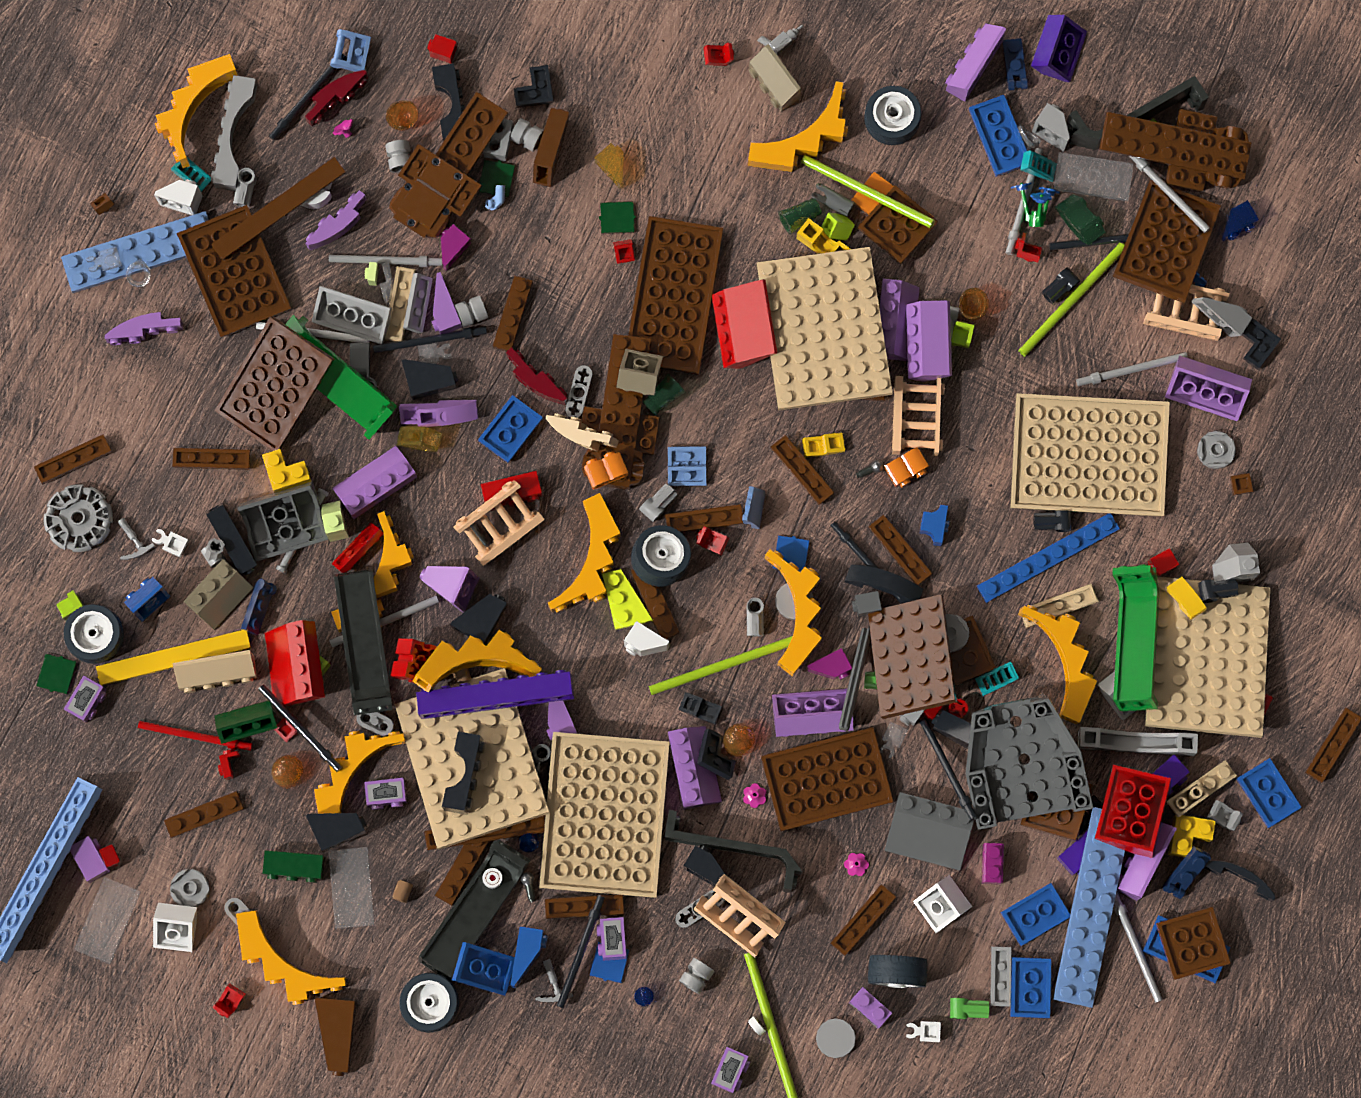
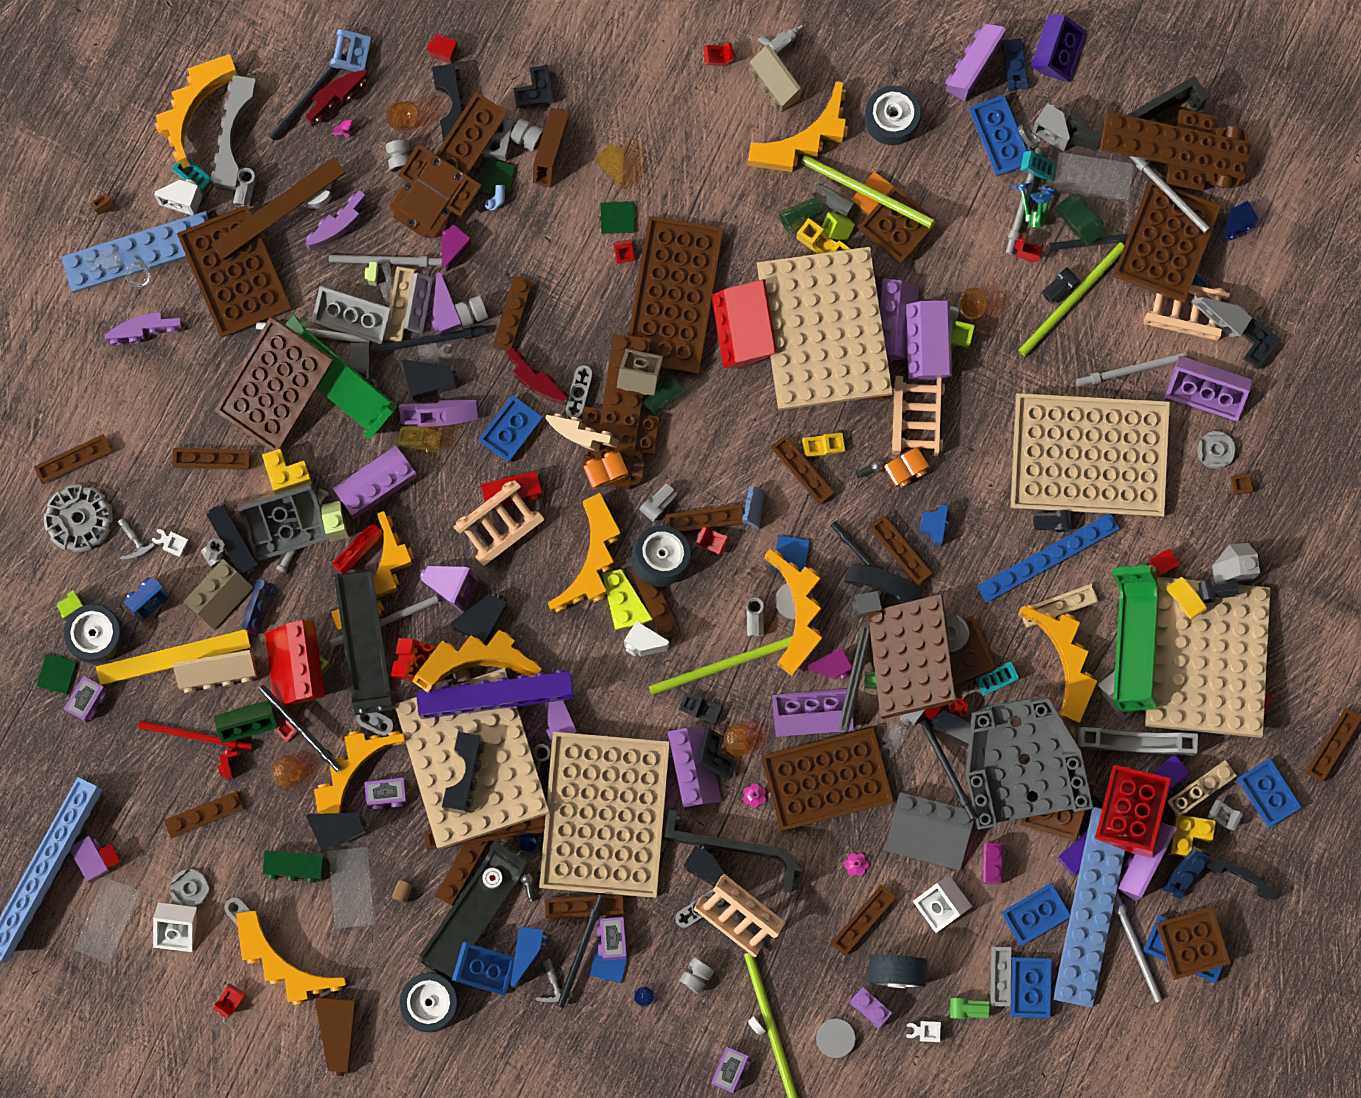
medium blue slope [668,446,706,486] -> none

